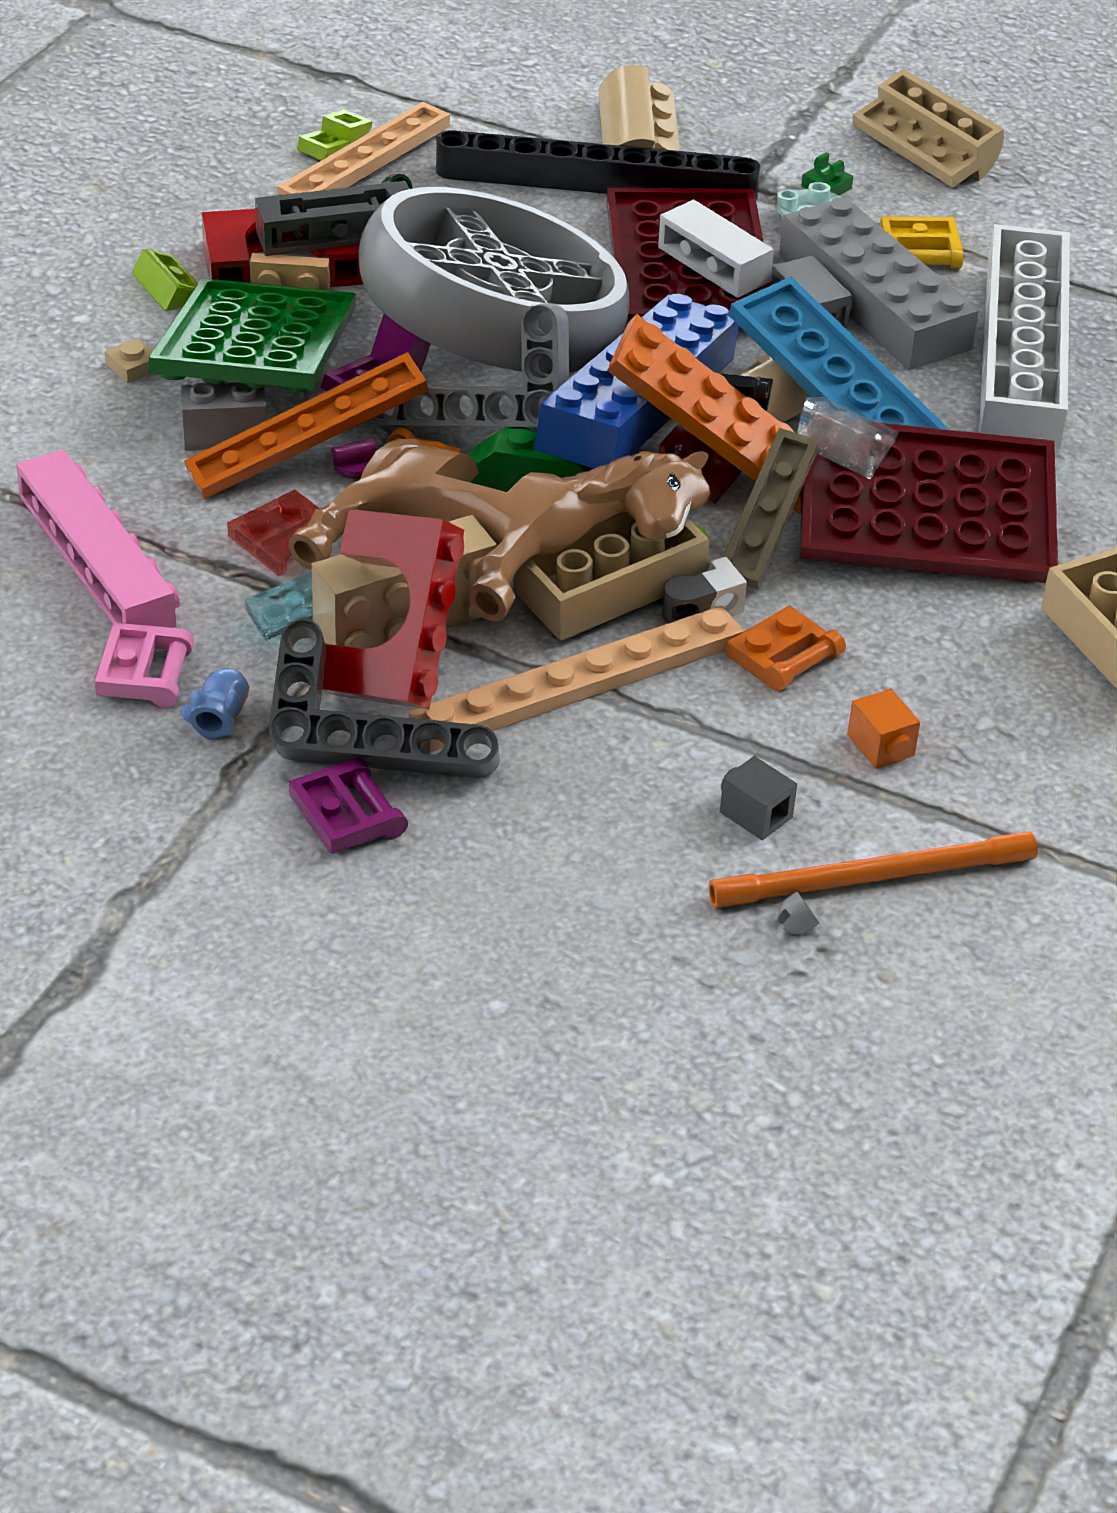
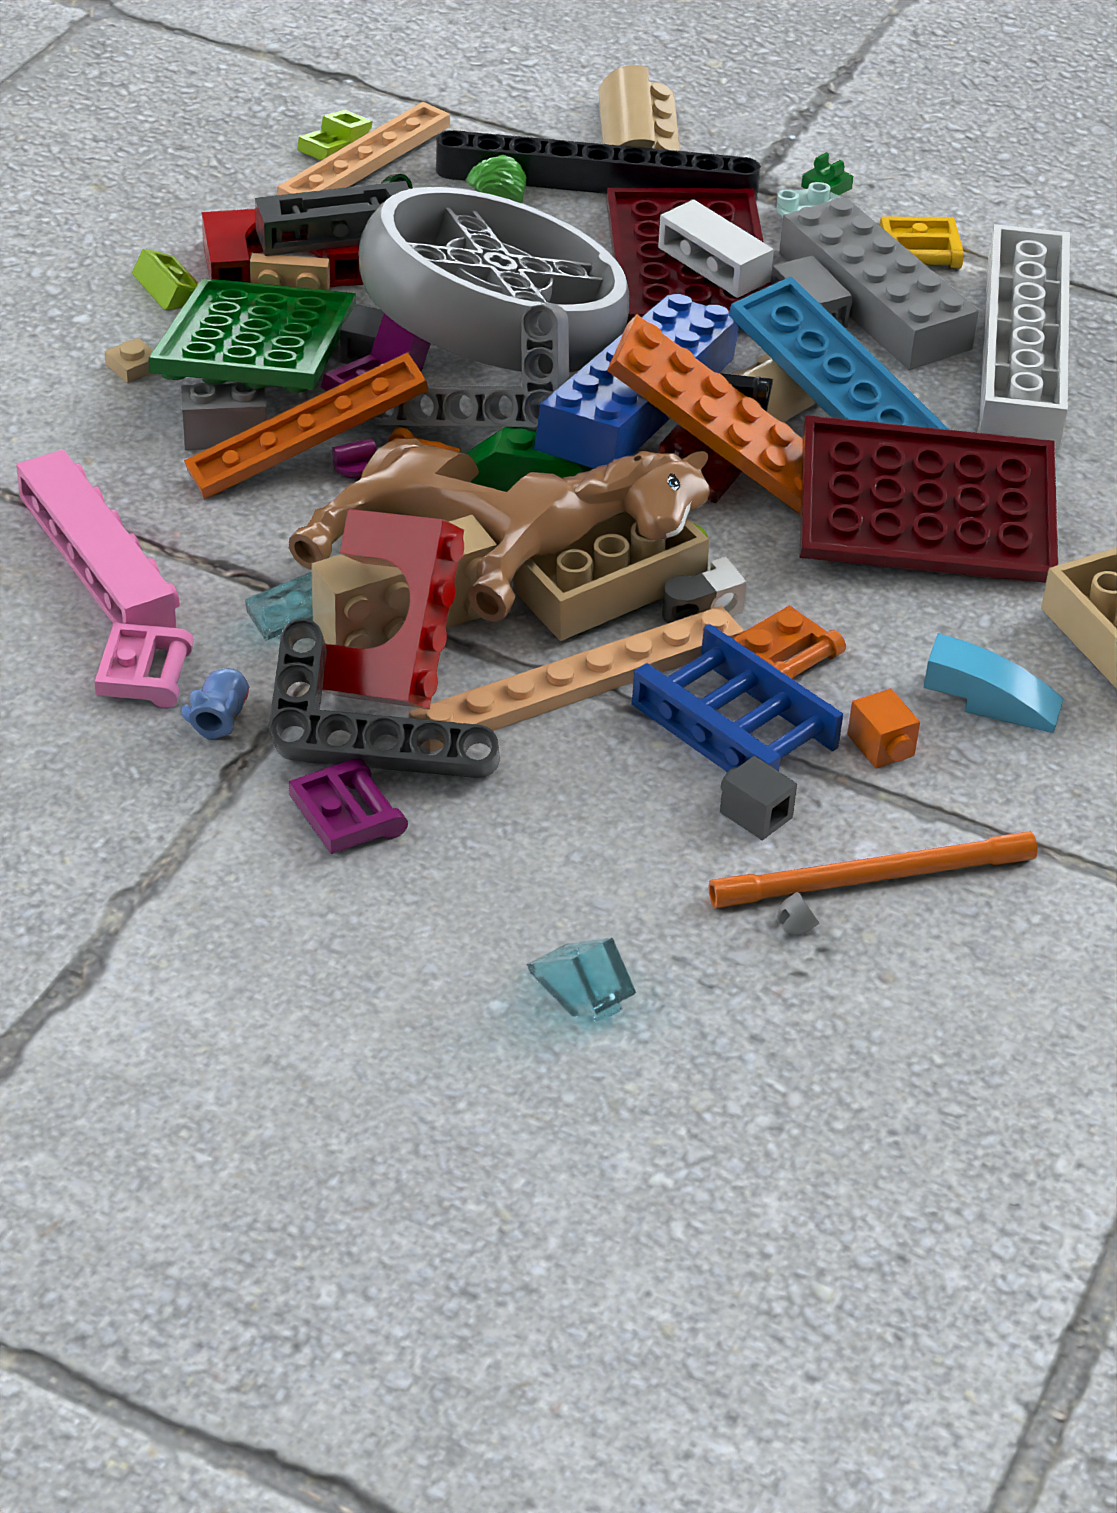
clear red wing [227,489,320,576] -> none
dark tan plate [722,428,819,590] -> none
clear slope [797,397,899,479] -> none
tan brick [853,69,1004,188] -> none
none -> dark grey brick [340,304,384,364]
none -> bright green hair [466,155,526,203]
none -> clear light blue slope [527,937,637,1021]
none -> blue fence [631,624,843,772]
none -> medium azure slope [923,633,1063,733]

